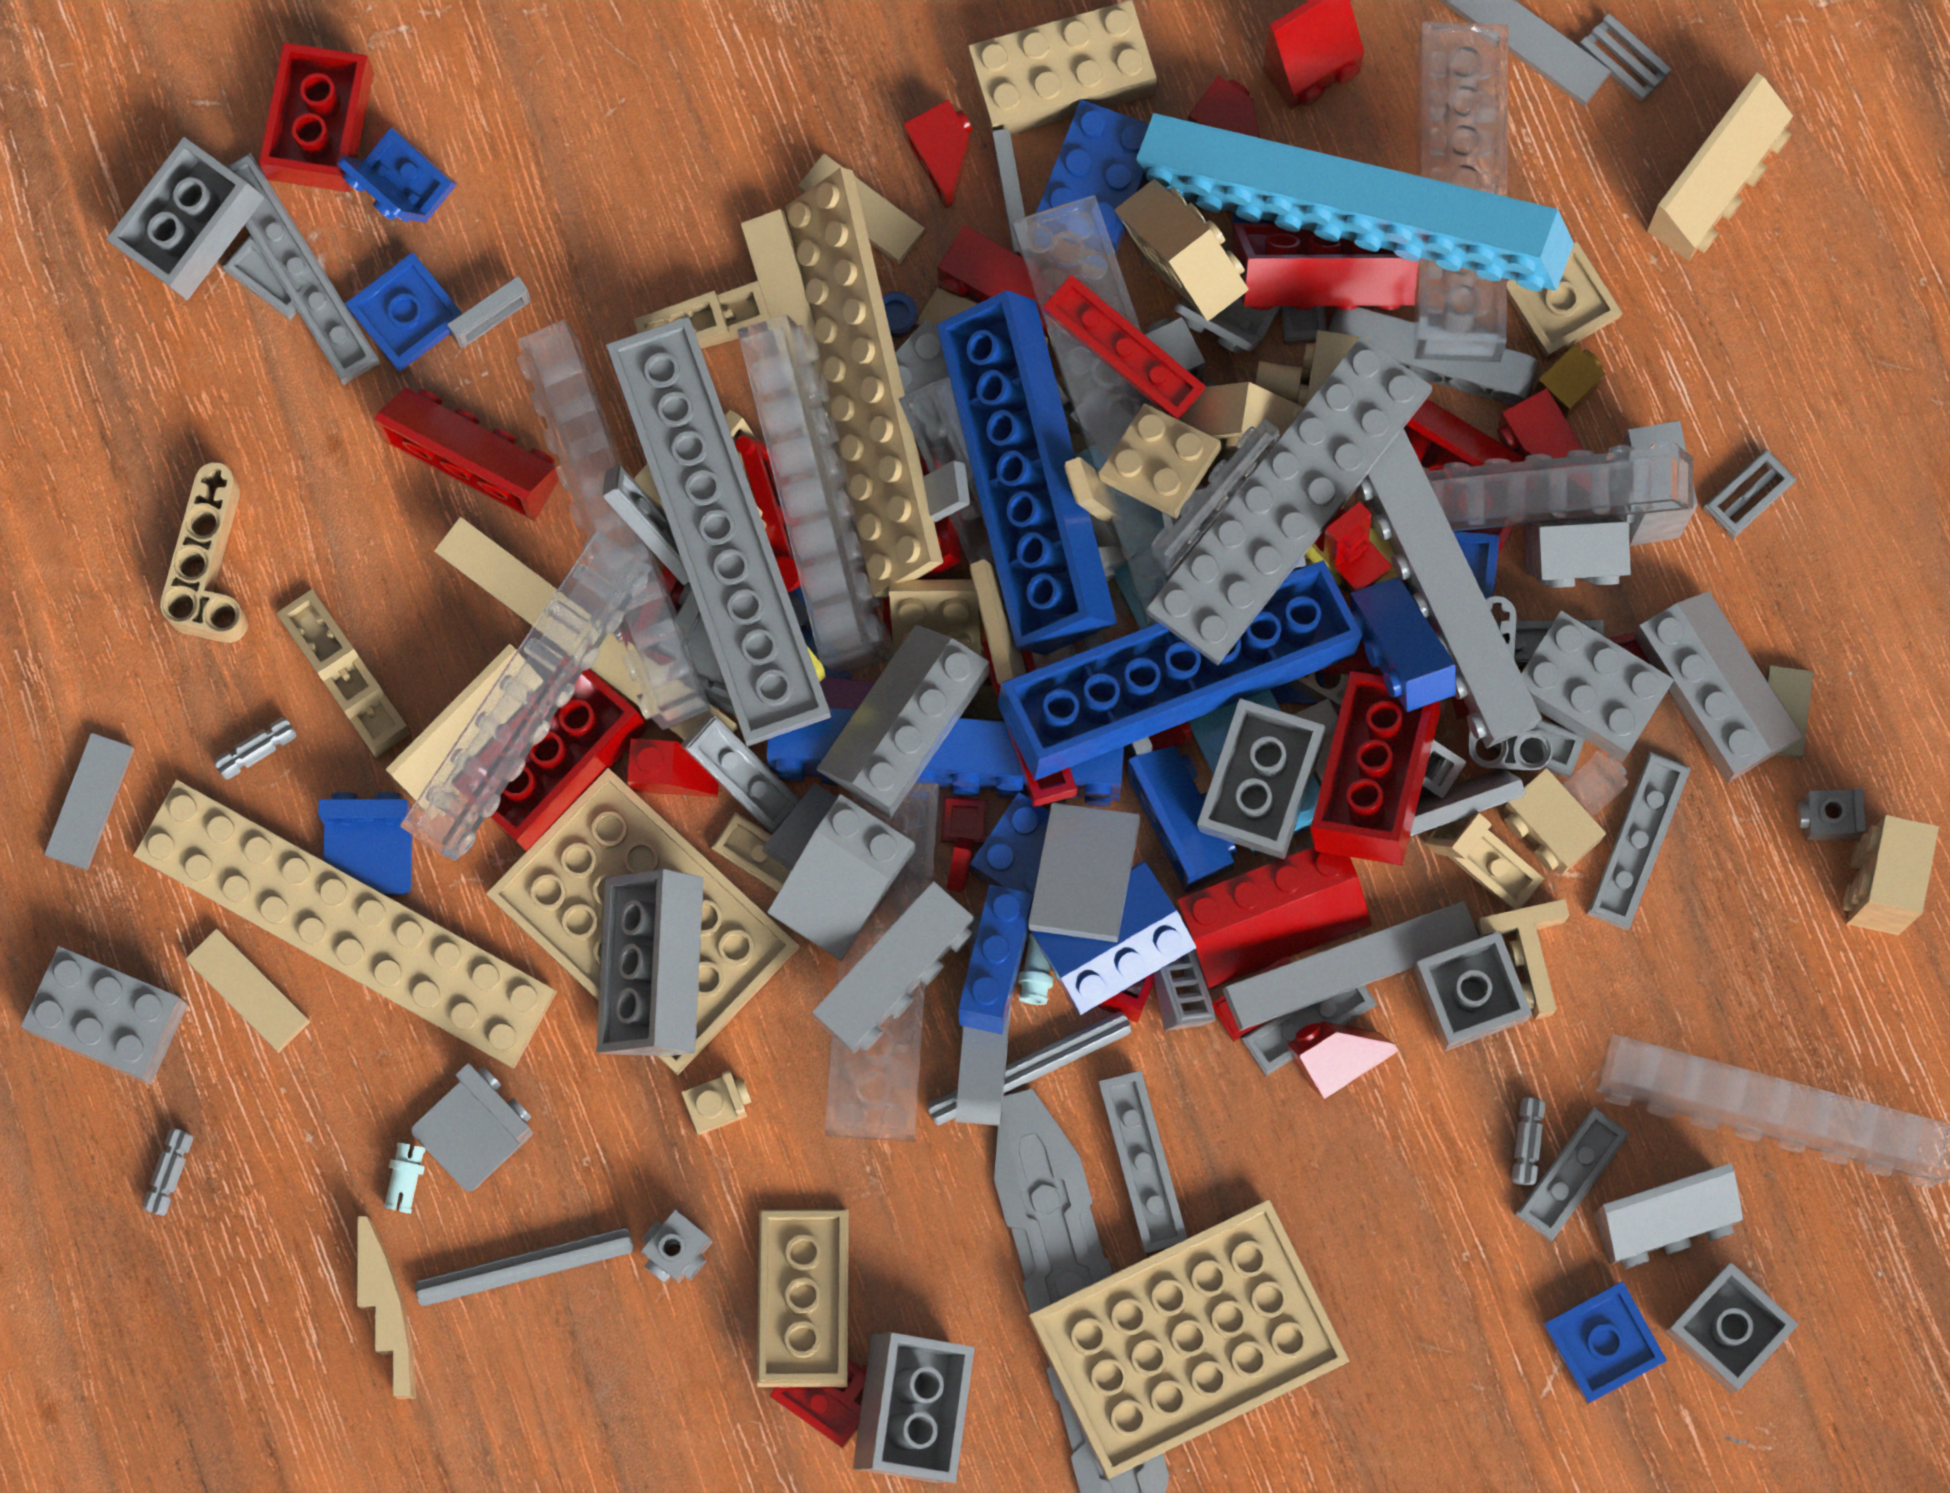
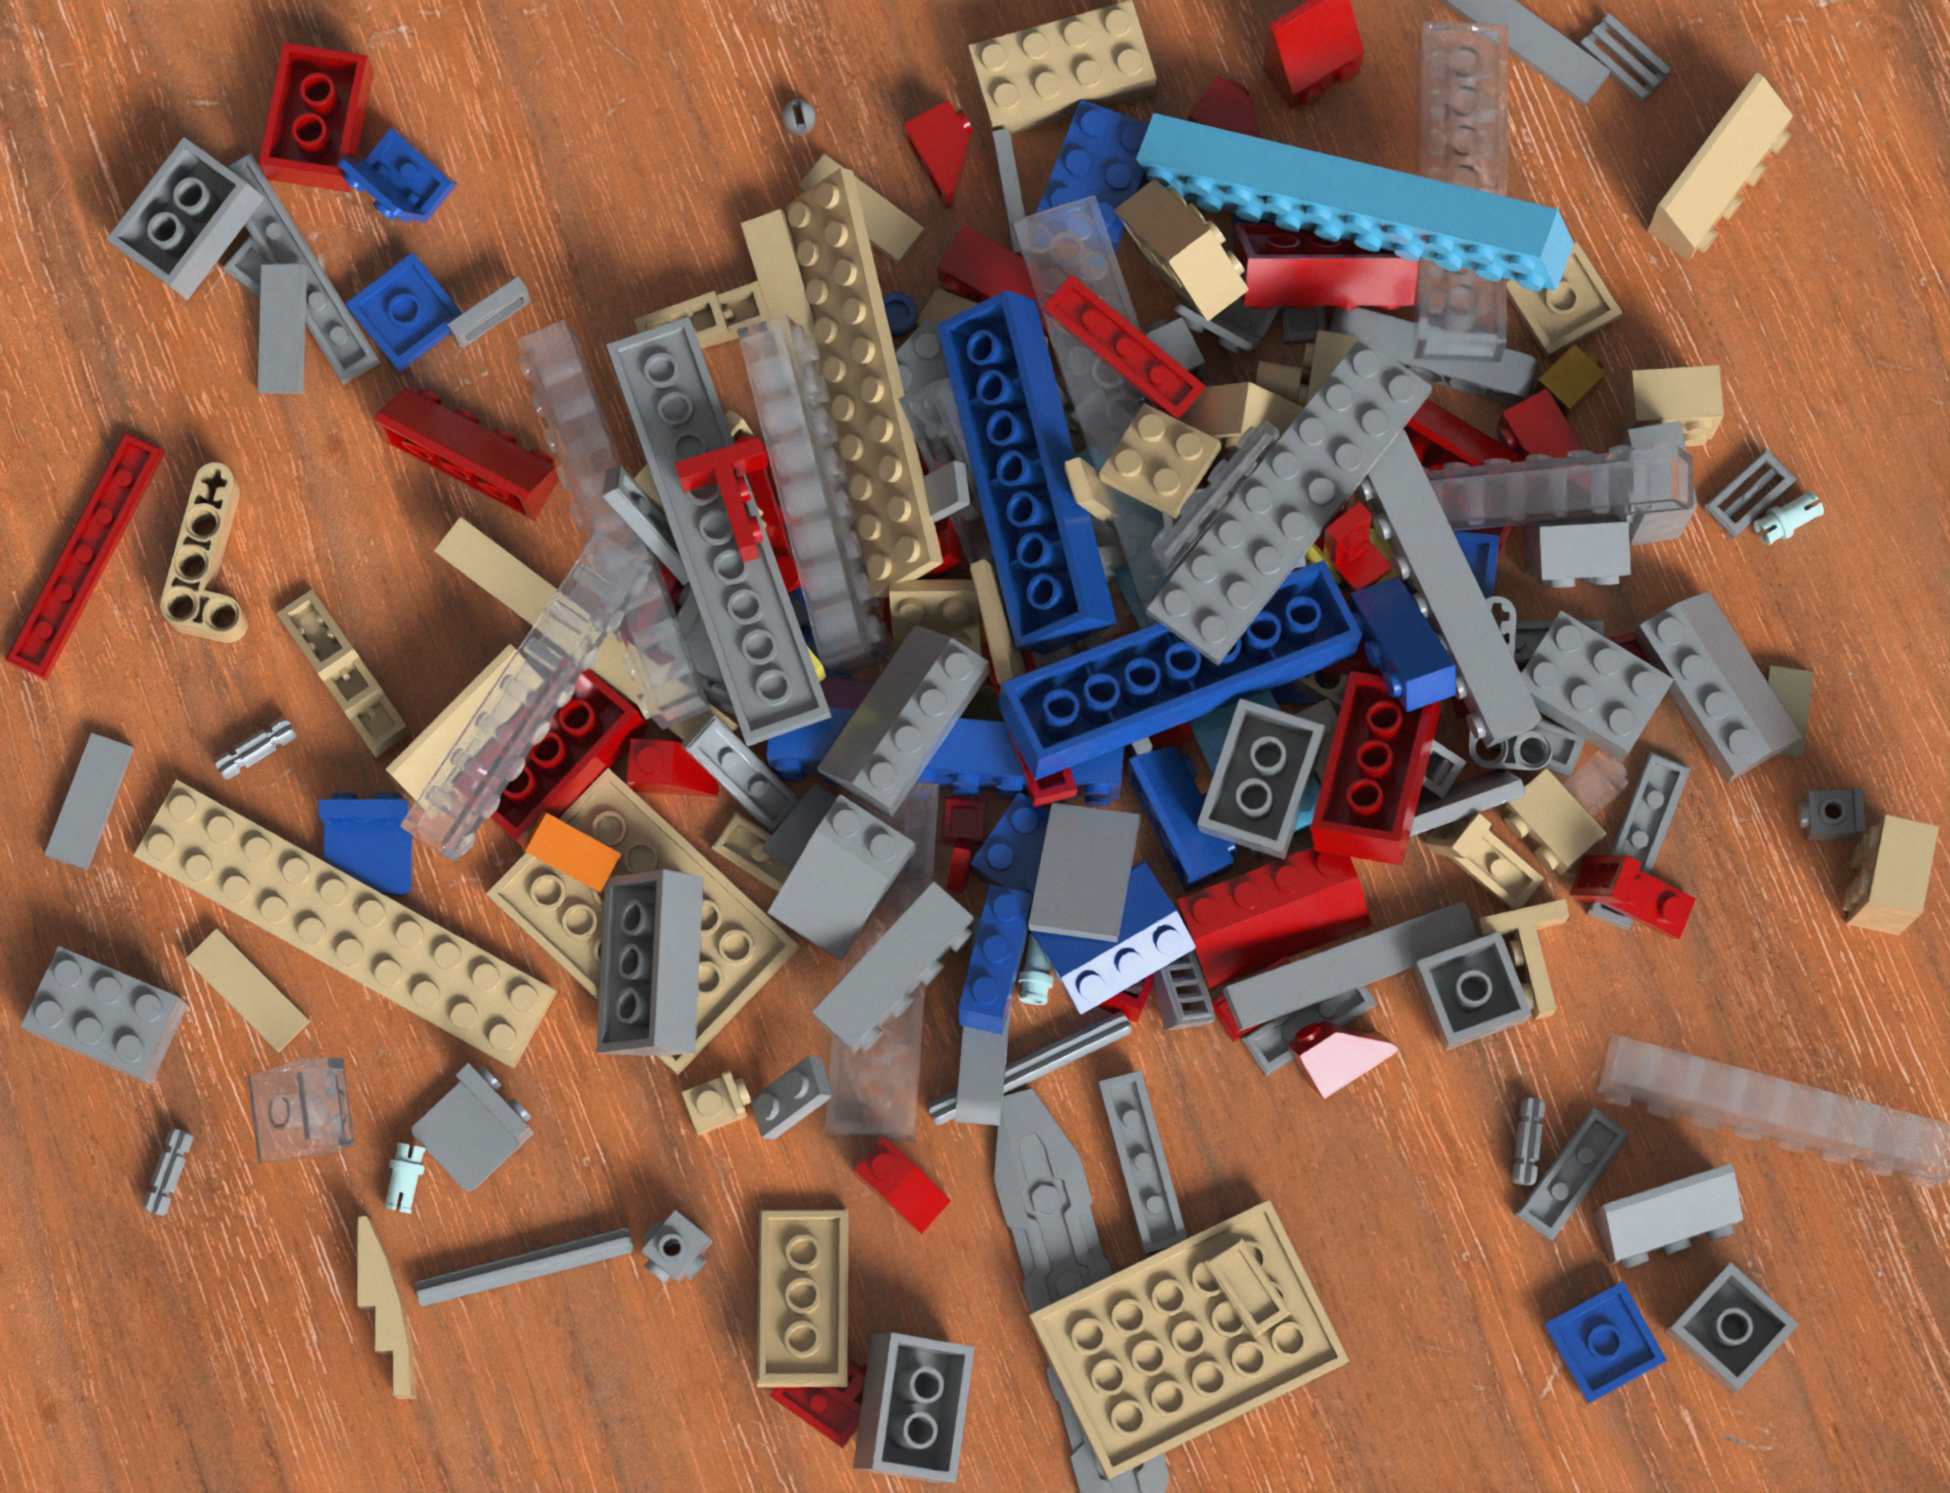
none -> red tile [5,431,165,681]
none -> clear slope [248,1058,354,1164]
none -> light grey tile [258,263,307,394]
none -> orange tile [522,811,621,893]
none -> red bracket [675,437,768,563]
none -> light grey plate [751,1055,833,1140]
none -> light grey hinge [782,99,816,136]
none -> red slope [853,1137,951,1235]
none -> tan tile [1203,1238,1292,1339]
none -> red bracket [1569,855,1696,939]
none -> tan brick [1621,365,1724,446]
none -> light aqua pin [1754,490,1824,546]

